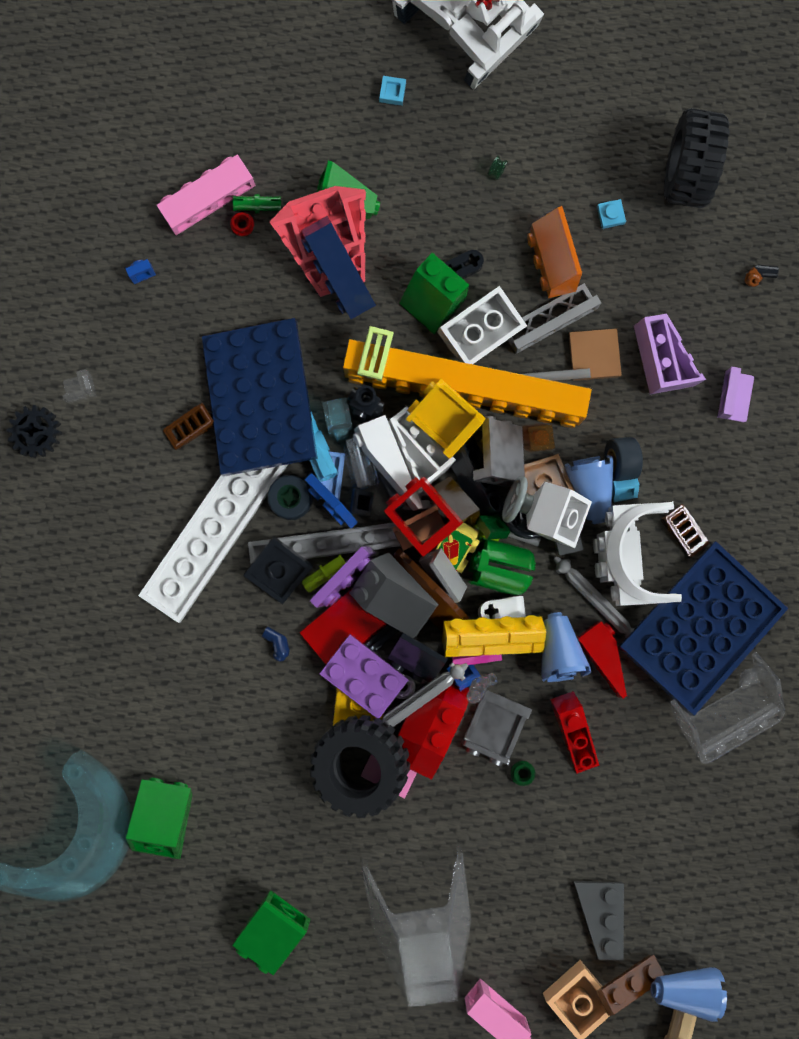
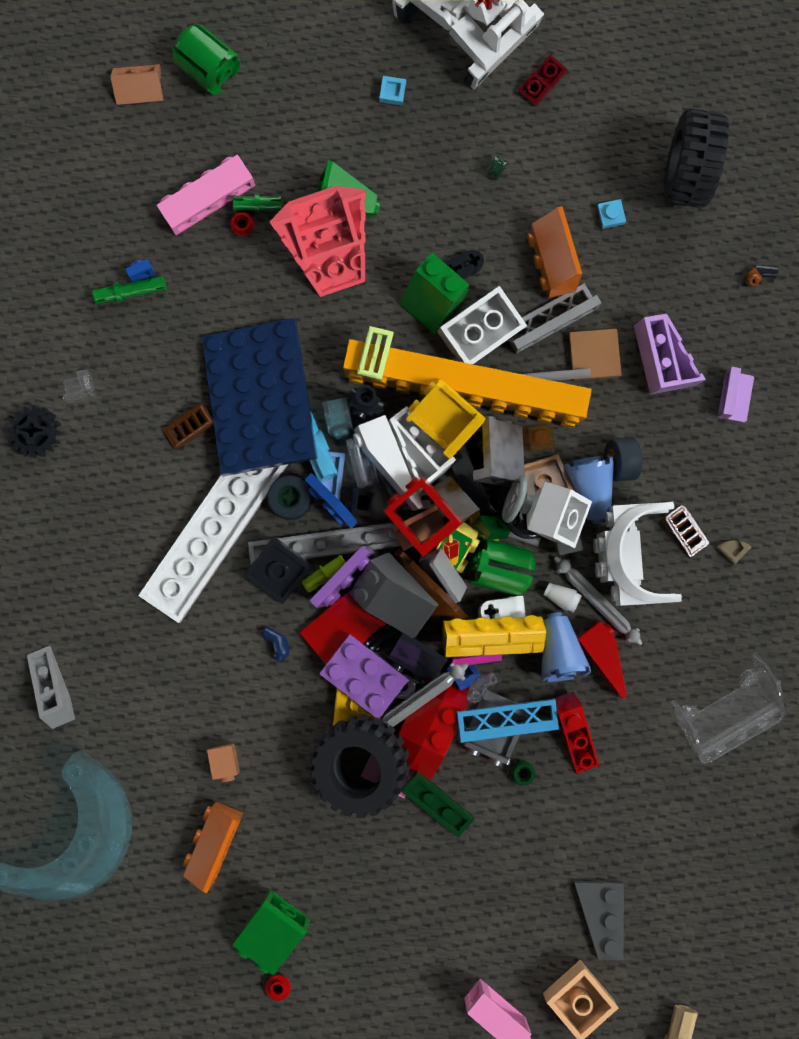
green slope [126,778,193,859] -> none
dark blue brick [301,216,376,319] -> none
clear windscreen [362,845,471,1008] -> none
reddish brown plate [596,955,664,1016] -> none
medium azure plate [612,478,640,502] -> none
dark blue plate [619,541,788,716] -> none
medium blue cone [651,967,727,1022] -> none
none -> light grey slope [27,646,75,729]
none -> green pin [92,275,167,305]
none -> nougat panel [110,64,163,105]
none -> green cylinder [171,24,241,96]
none -> orange slope [182,802,243,893]
none -> nougat brick [207,743,240,783]
none -> red plate [266,974,291,1001]
none -> dark green plate [401,771,474,838]
none -> dark azure fence [456,699,559,743]
none -> dark red slope [518,54,568,106]
none -> white cone [544,583,582,613]
none -> dark tan tile [716,540,751,564]

